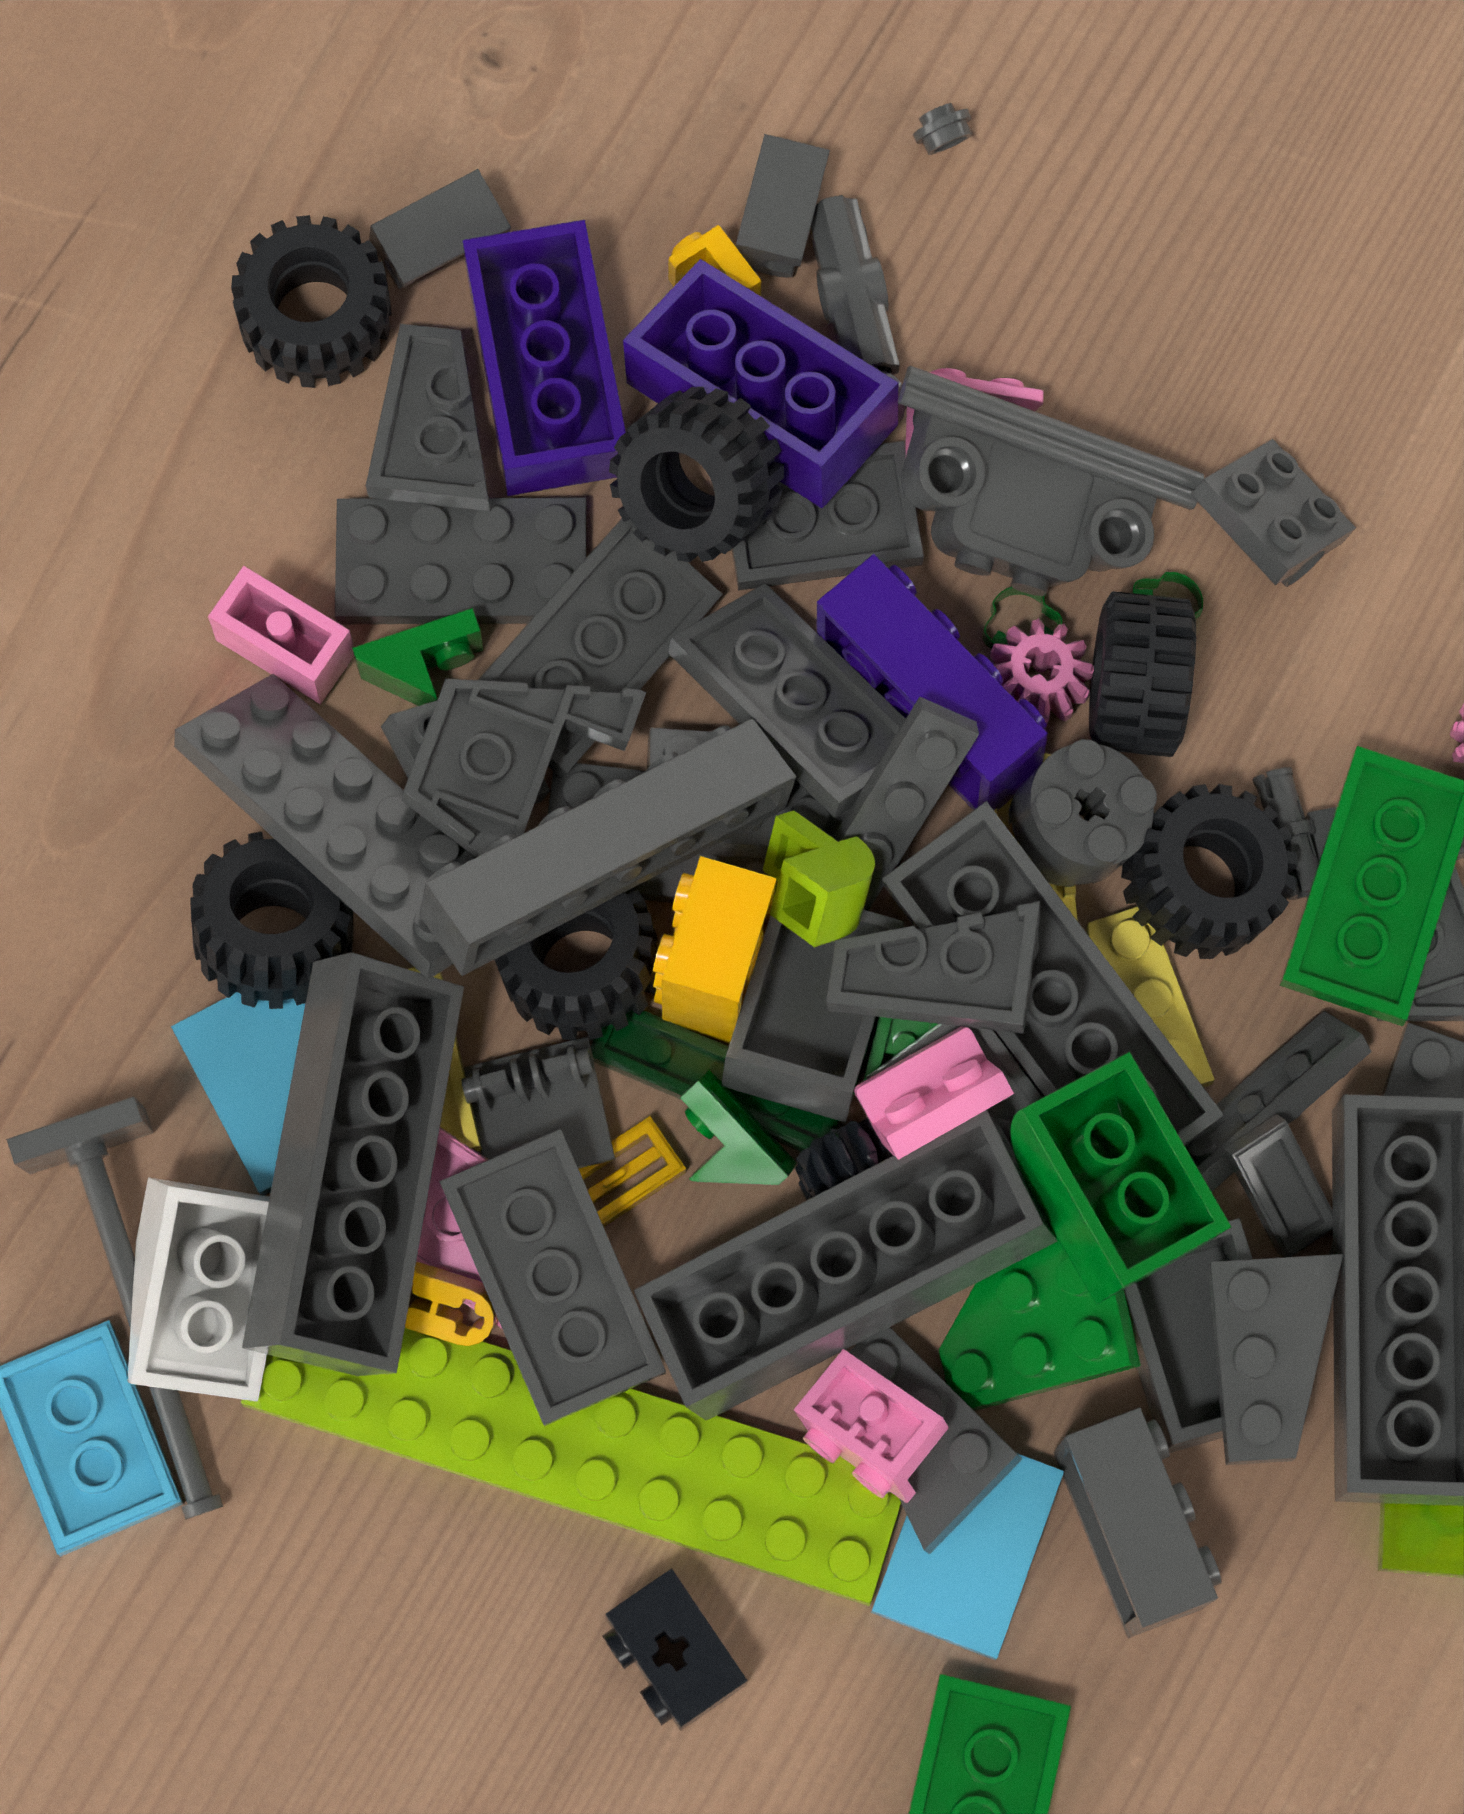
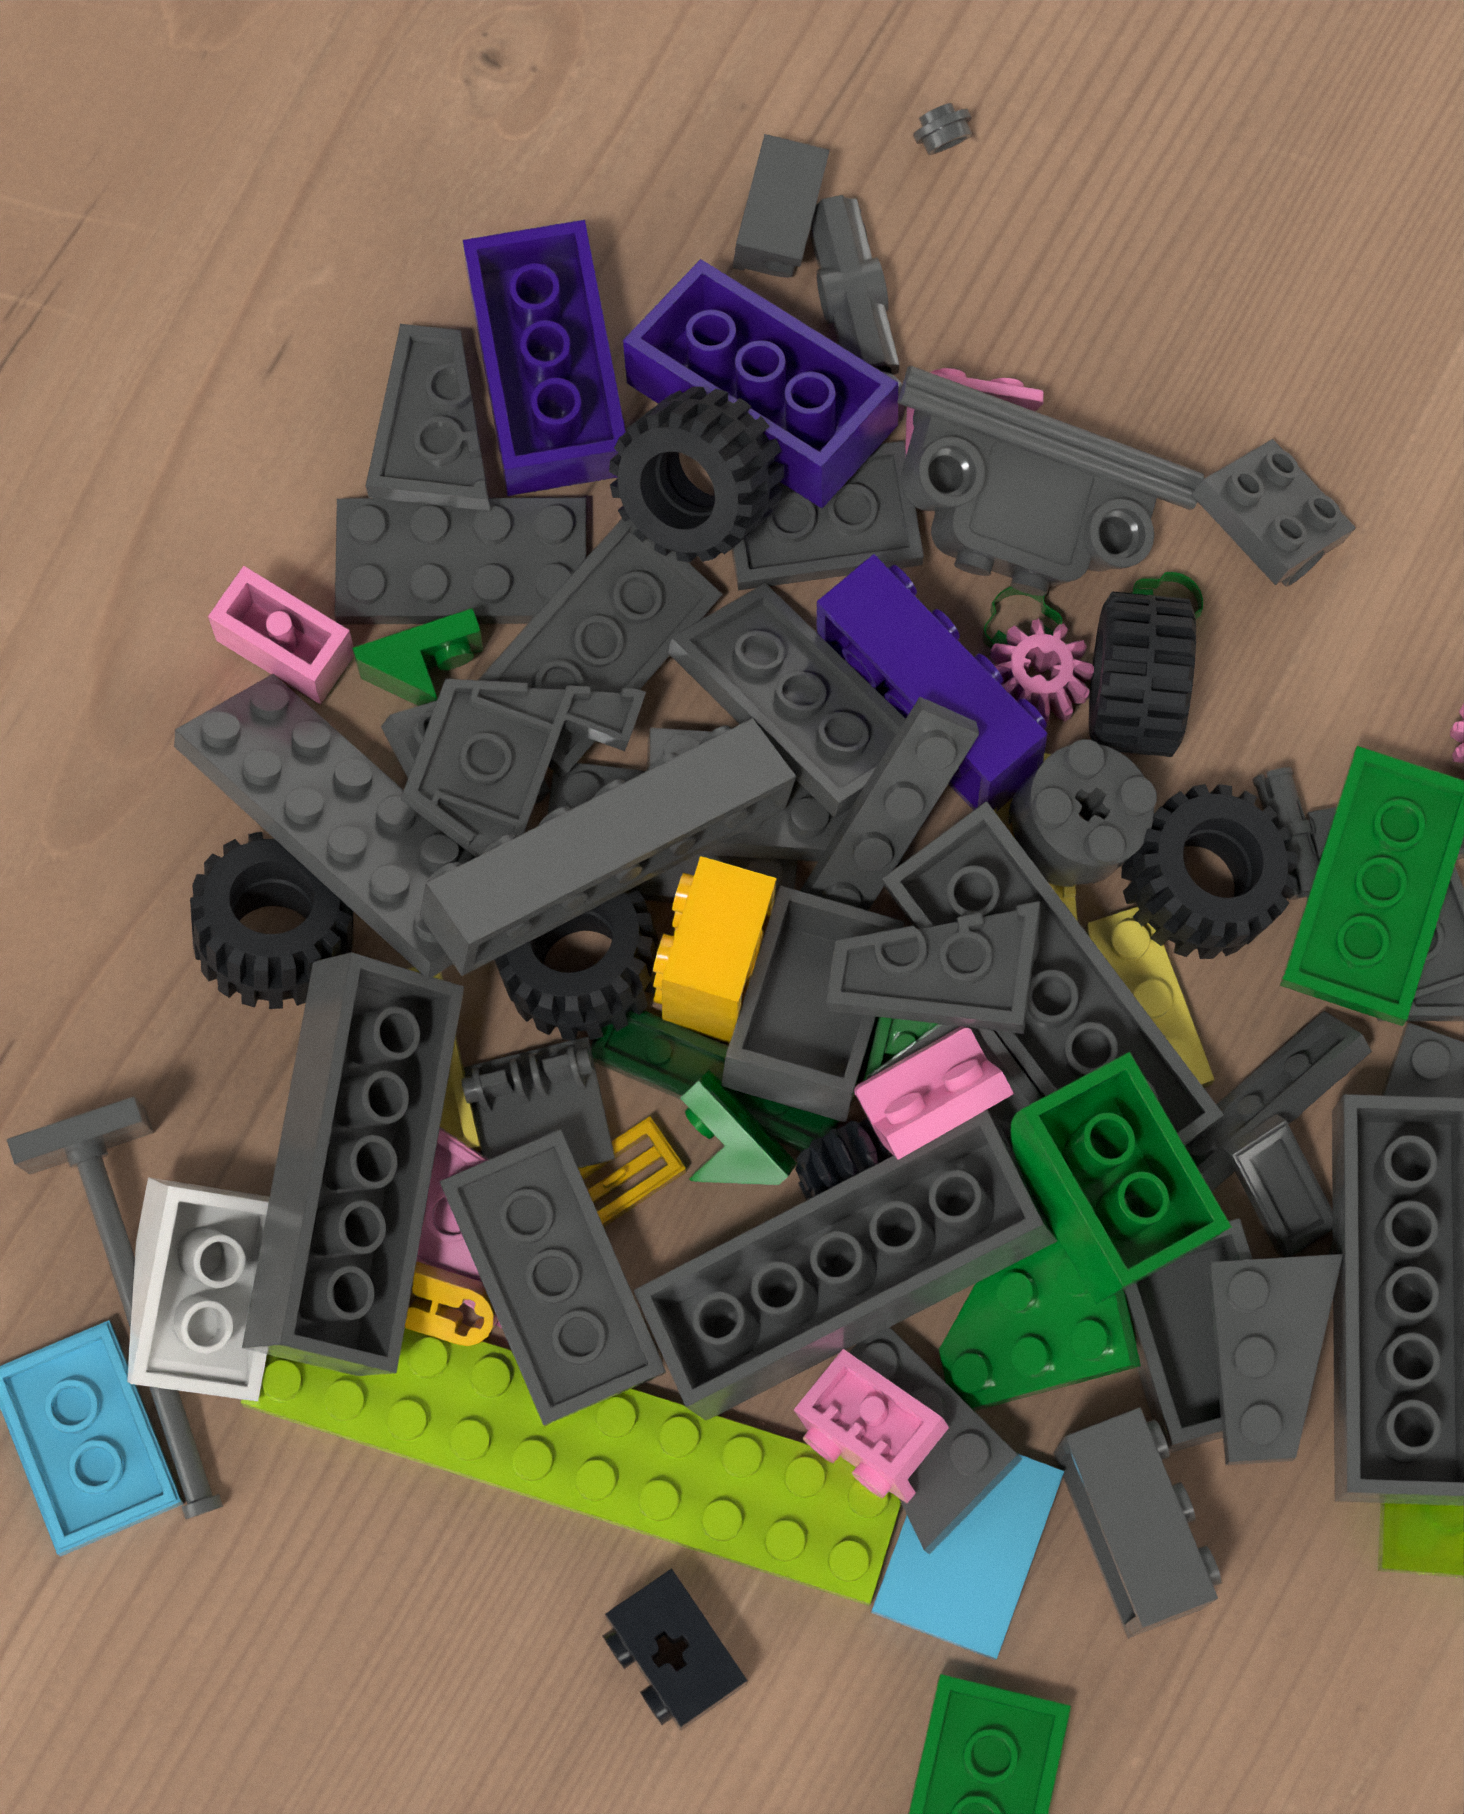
medium azure tile [171,992,305,1196] -> none
black tyre [231,215,392,388] -> none
dark grey hinge [369,169,511,289] -> none
yellow bracket [668,225,761,296] -> none
lime brick [763,810,875,948] -> none

